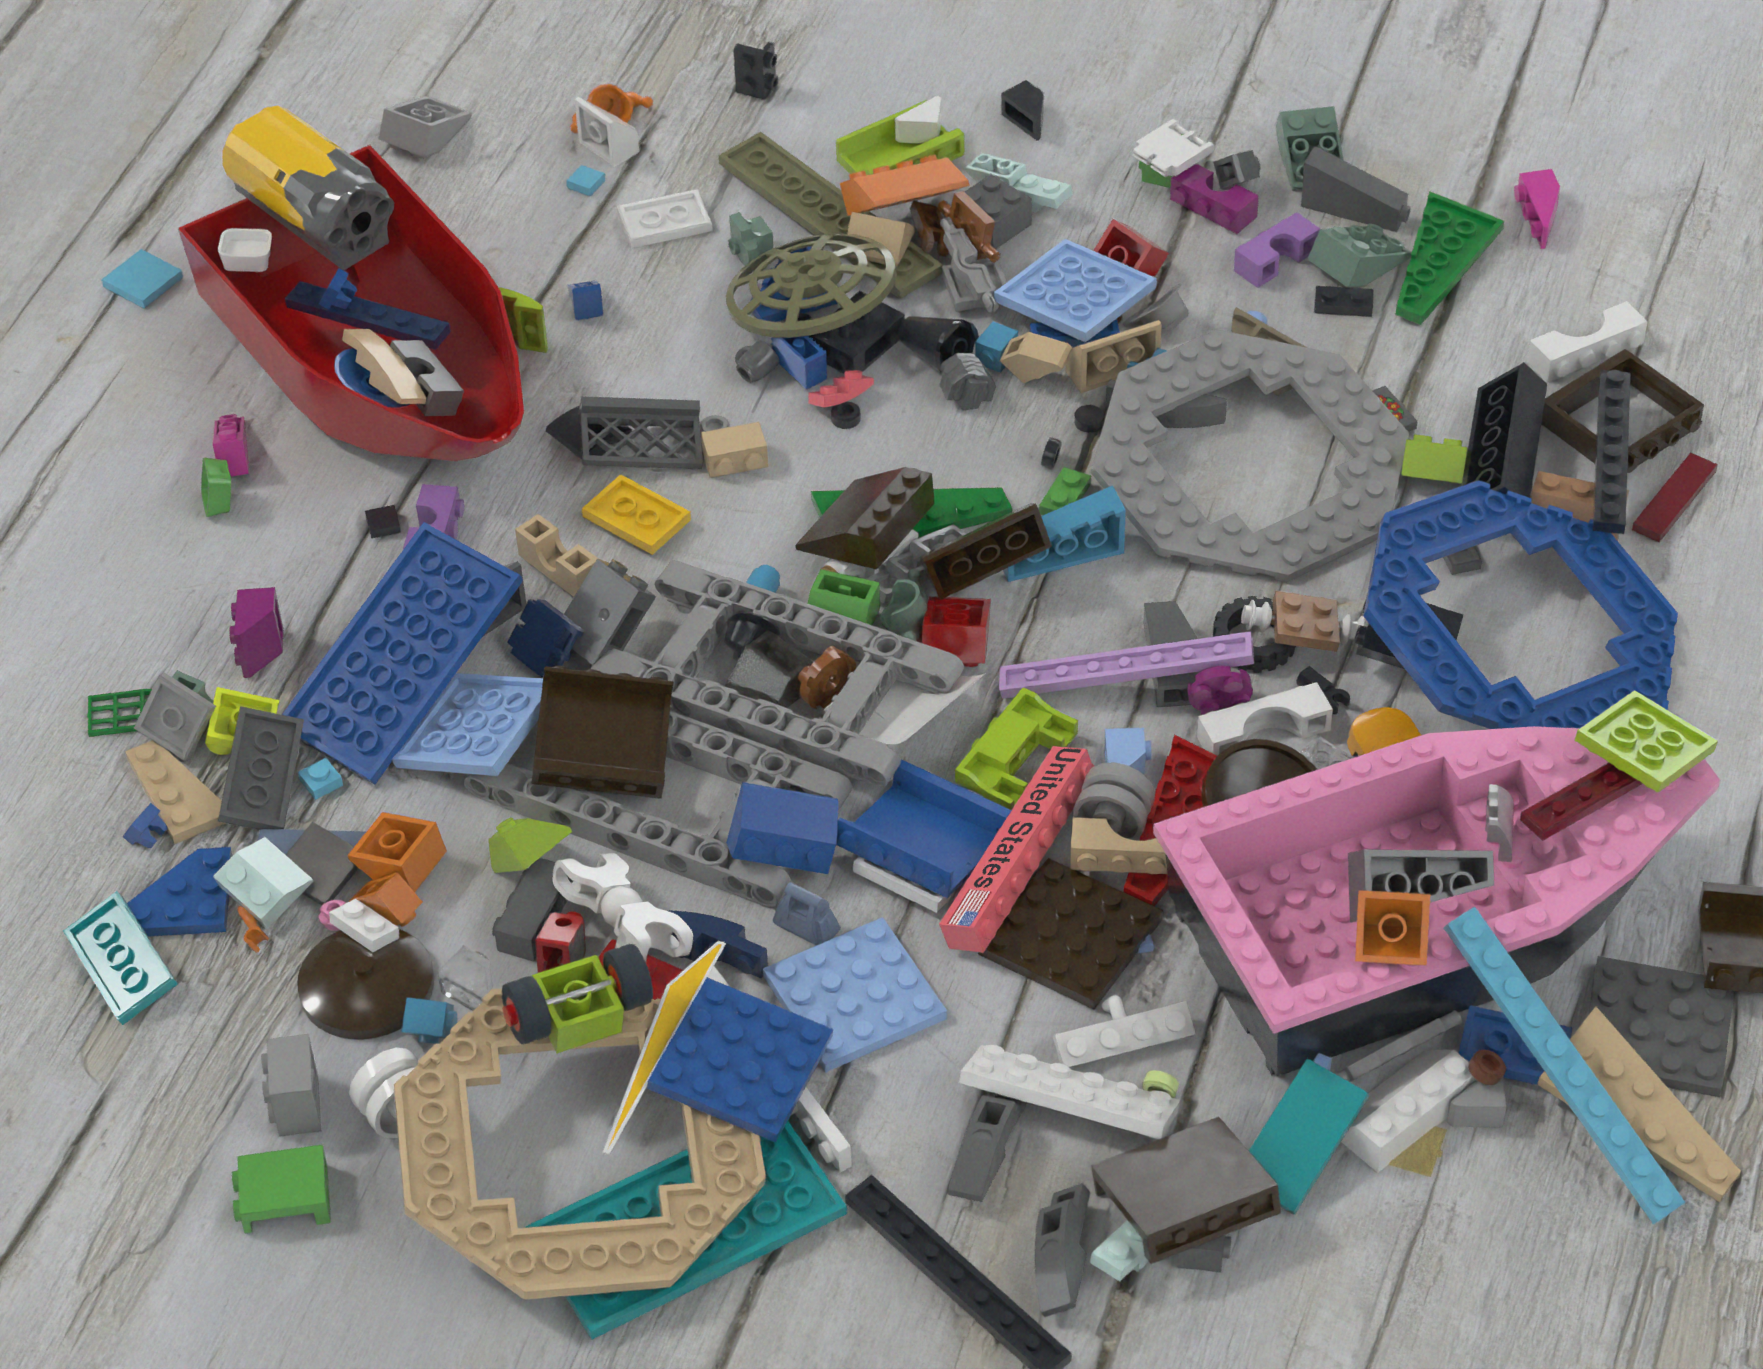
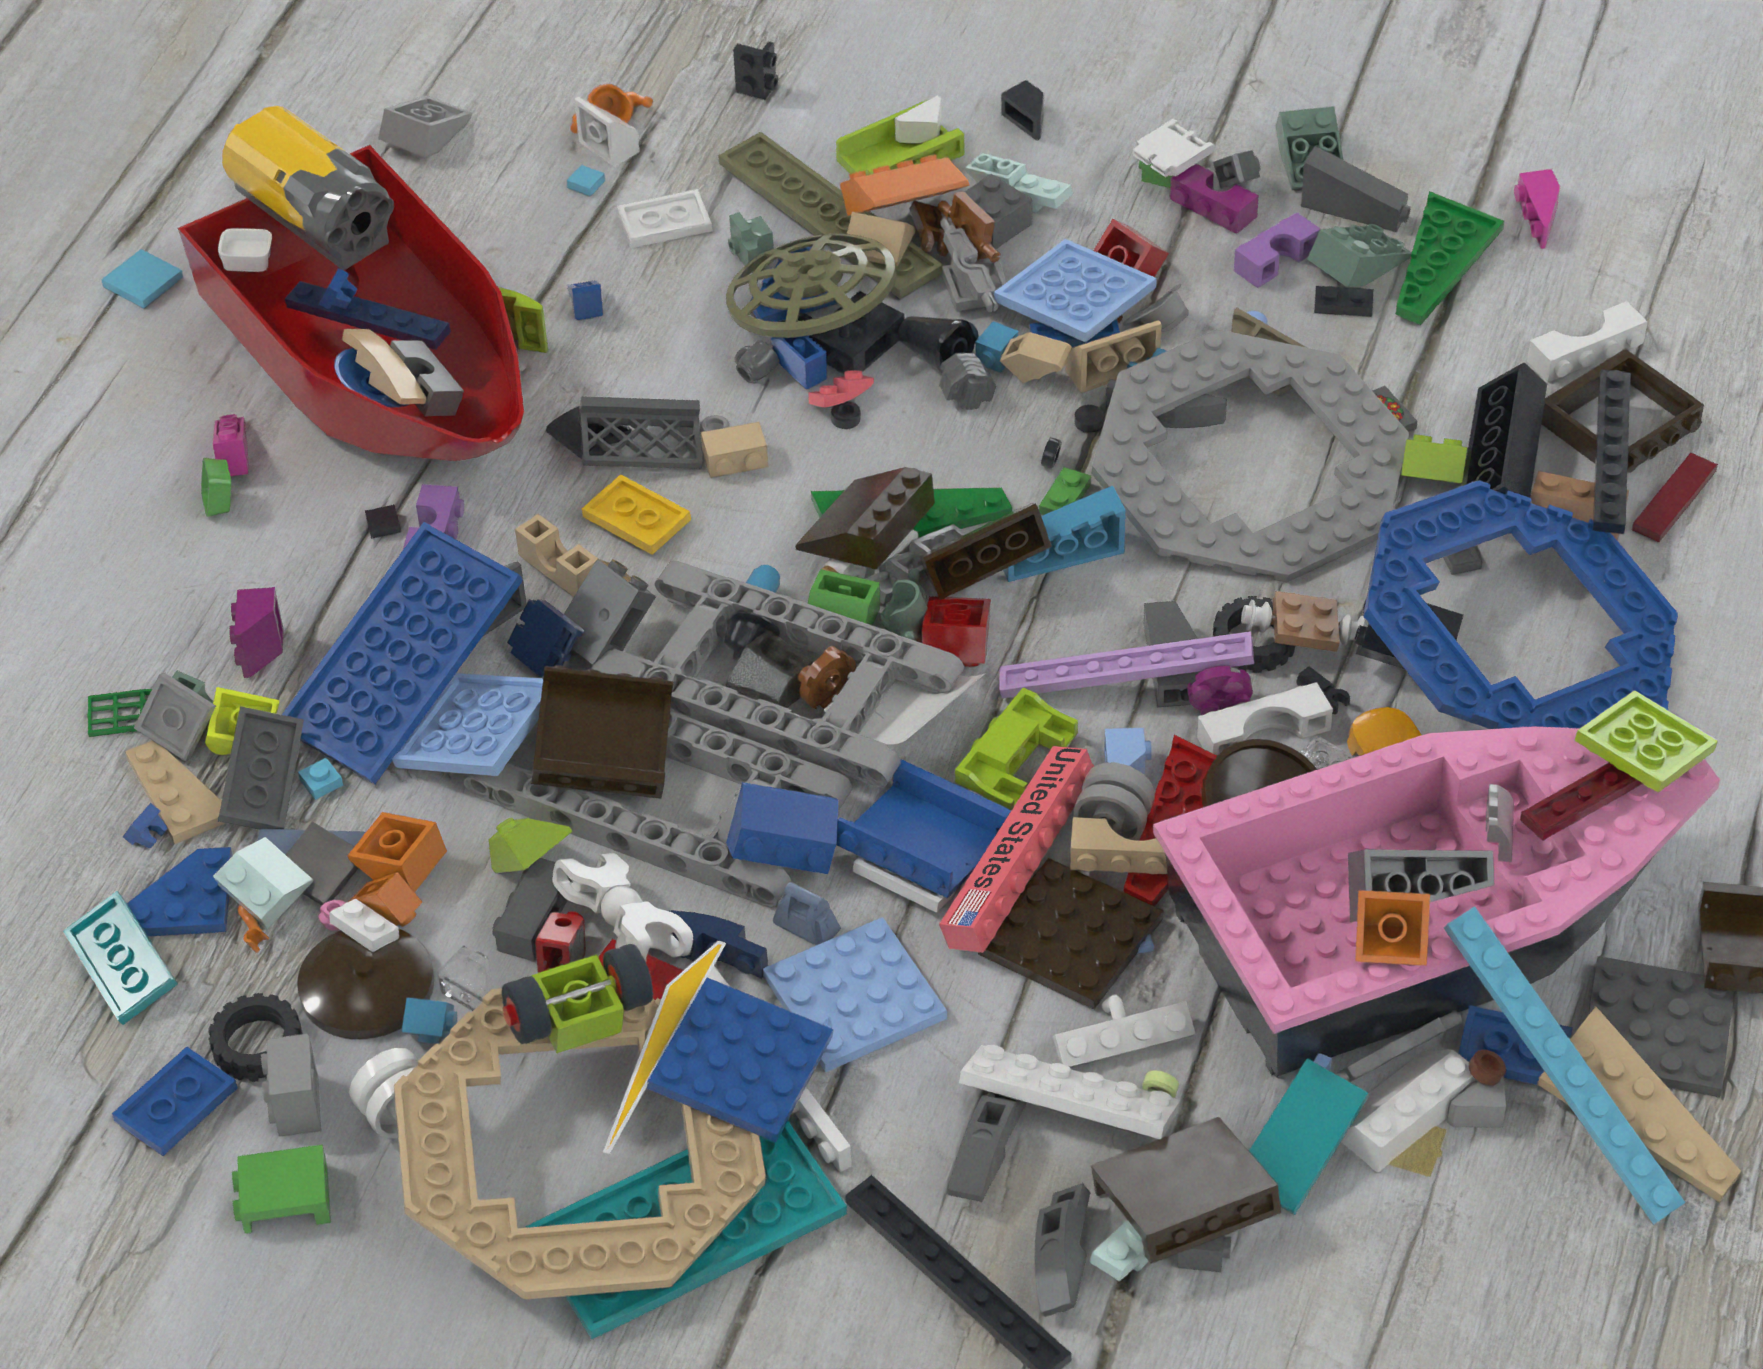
none -> blue plate [112,1046,238,1156]
none -> black tyre [208,993,303,1082]

